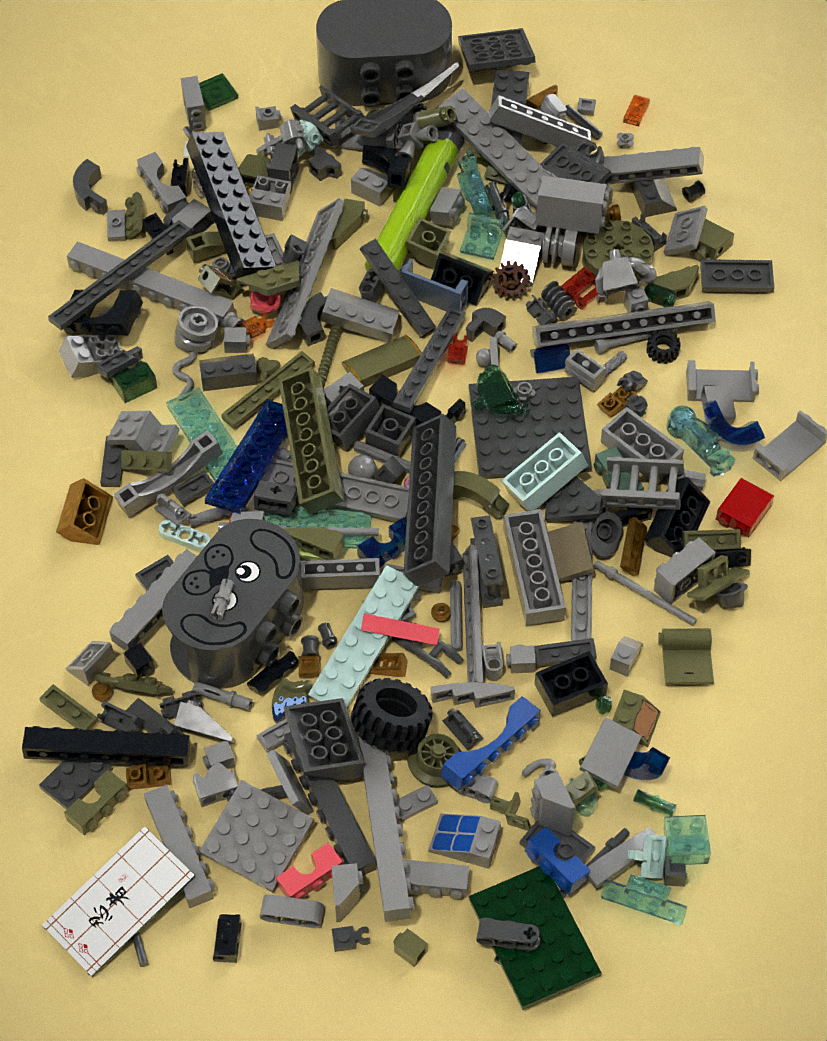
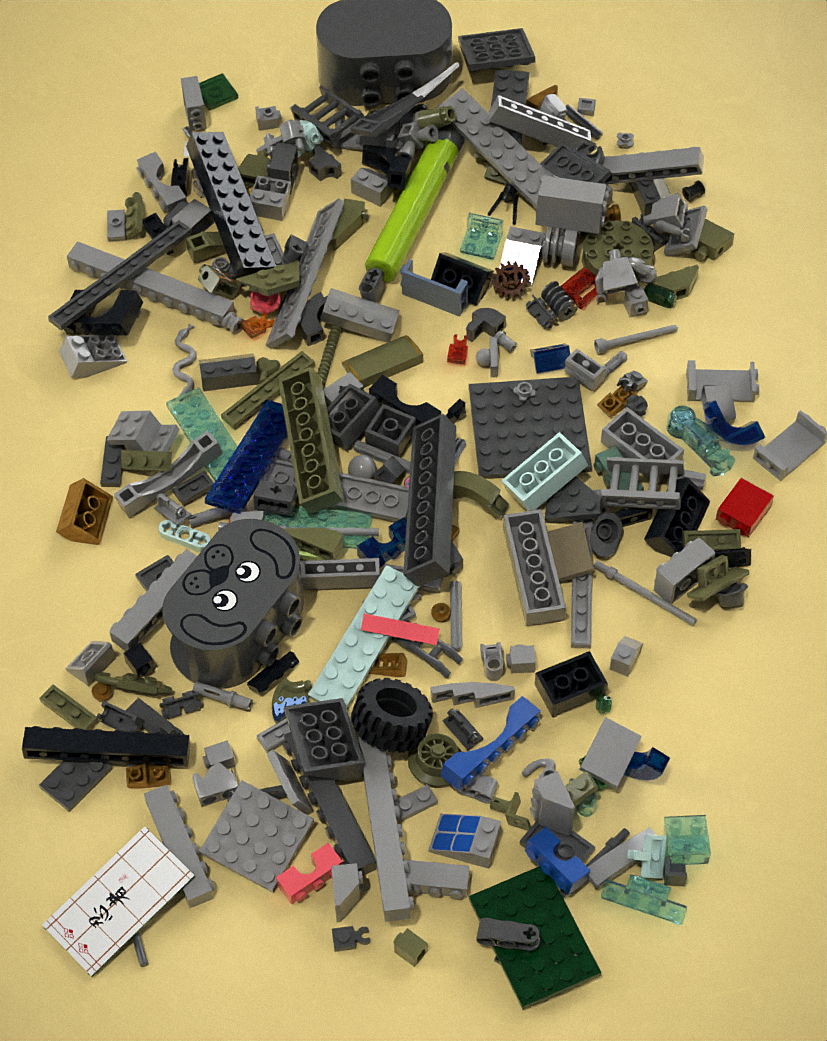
olive arch [64,769,128,836] -> none
dark grey arch [73,159,108,215] -> none
dark grey hinge [95,346,143,378] -> none
clear green slope [108,361,157,403] -> none
light grey wheel [174,306,218,353] -> none
light grey slope [174,700,236,744] -> none
light grey pin [210,579,234,620] -> none
black hinge [213,914,242,963] -> none
light grey brick [224,327,251,353] -> none
light grey beam [259,895,324,928] -> none
pearl gold plate [298,655,319,677] -> none
dark grey bush [301,635,319,656] -> none
dark grey pin [318,622,337,649] -> none
dark grey plate [360,238,436,338] -> none
dark grey plate [393,307,466,413] -> none
olive slope [405,217,451,269] -> none
light grey brick [429,188,465,226] -> none
clear light blue piece [456,150,495,218] -> none
light grey tile [462,544,483,683] -> none
dark grey fence [470,515,504,608] -> none
clear green torso [472,364,531,416] -> none
dark grey pin [485,182,512,230] -> none
light grey piece [502,192,546,237] -> none
light grey brick [532,301,716,347] -> none
dark grey plate [534,638,597,667] -> none
slope [612,690,661,747] -> none
pearl gold plate [620,517,647,576] -> none
clear orange plate [623,95,650,127] -> none
clear green pin [633,789,677,817] -> none
black tyre [646,329,681,364] -> none
olive door [658,628,714,685] -> none
dark grey plate [700,259,774,293] -> none
none -> light grey torso [643,193,691,243]

